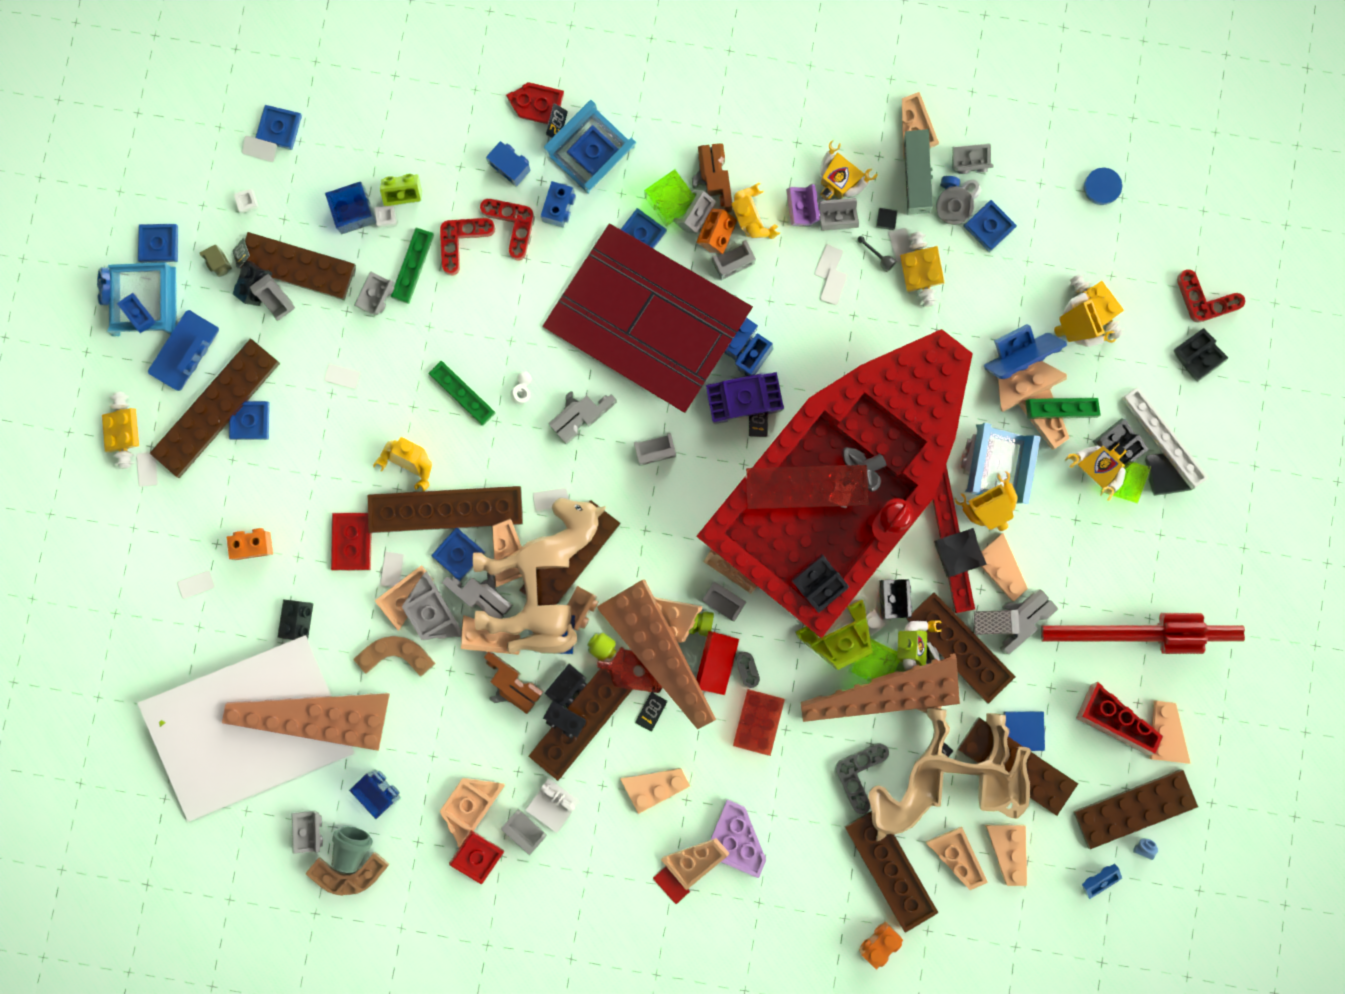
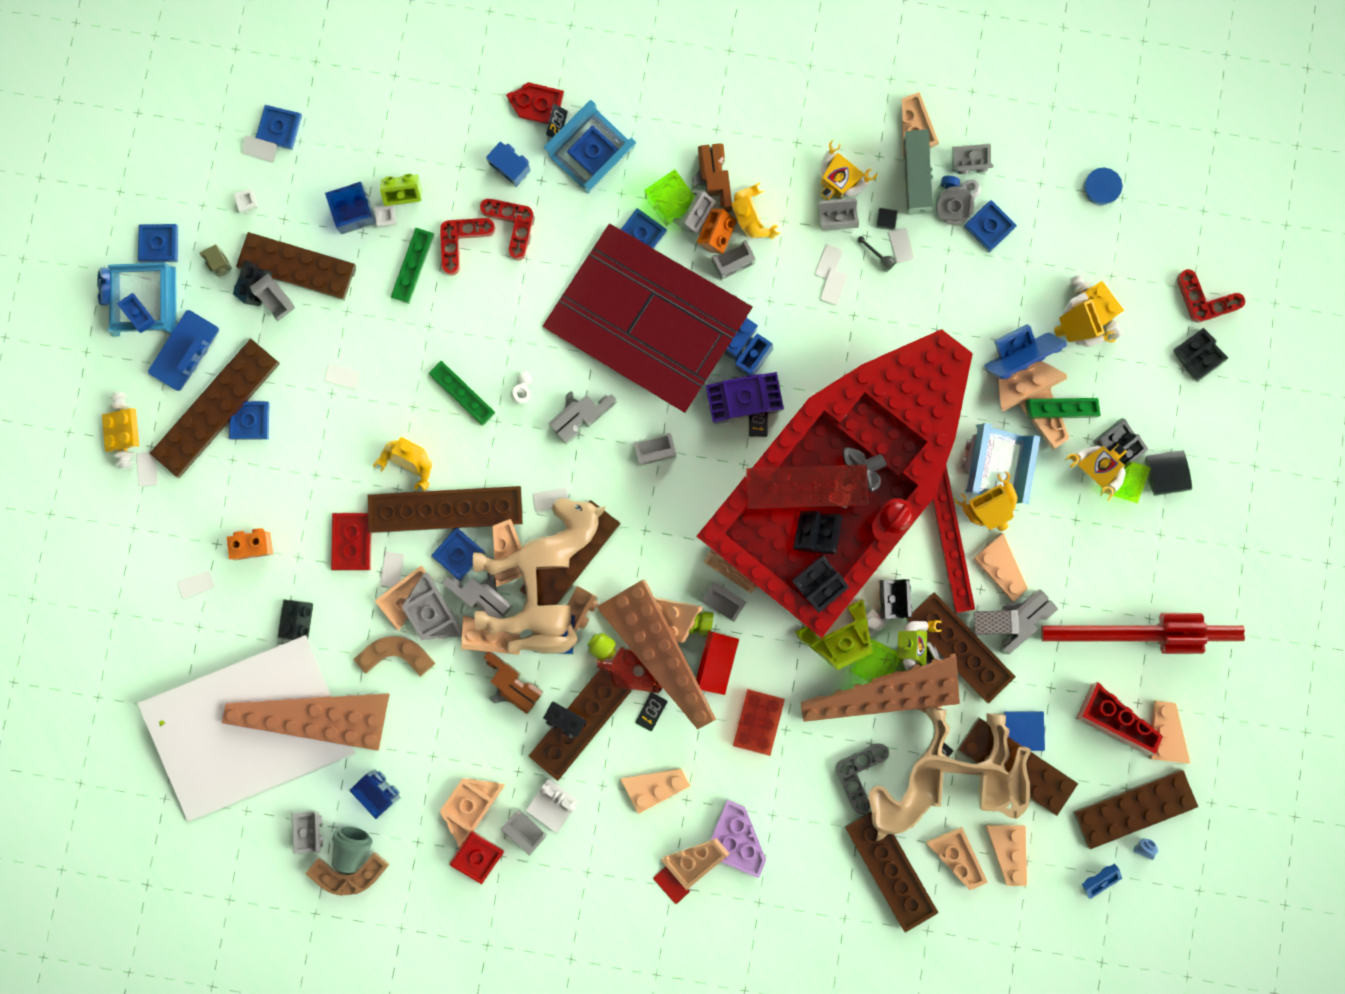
sticker [232,238,249,269] -> none
light grey bracket [354,271,394,316] -> none
blue brick [540,181,576,228] -> none
black bracket [544,663,587,708] -> none
dark grey beam [736,652,760,688] -> none
medium lavender bracket [786,184,820,226] -> none
orange brick [859,921,903,970] -> none
yellow plate [900,231,945,308] -> none
black brick [934,528,987,578] -> none
white tile [1121,387,1210,490] -> none
none -> black slope [793,511,843,554]

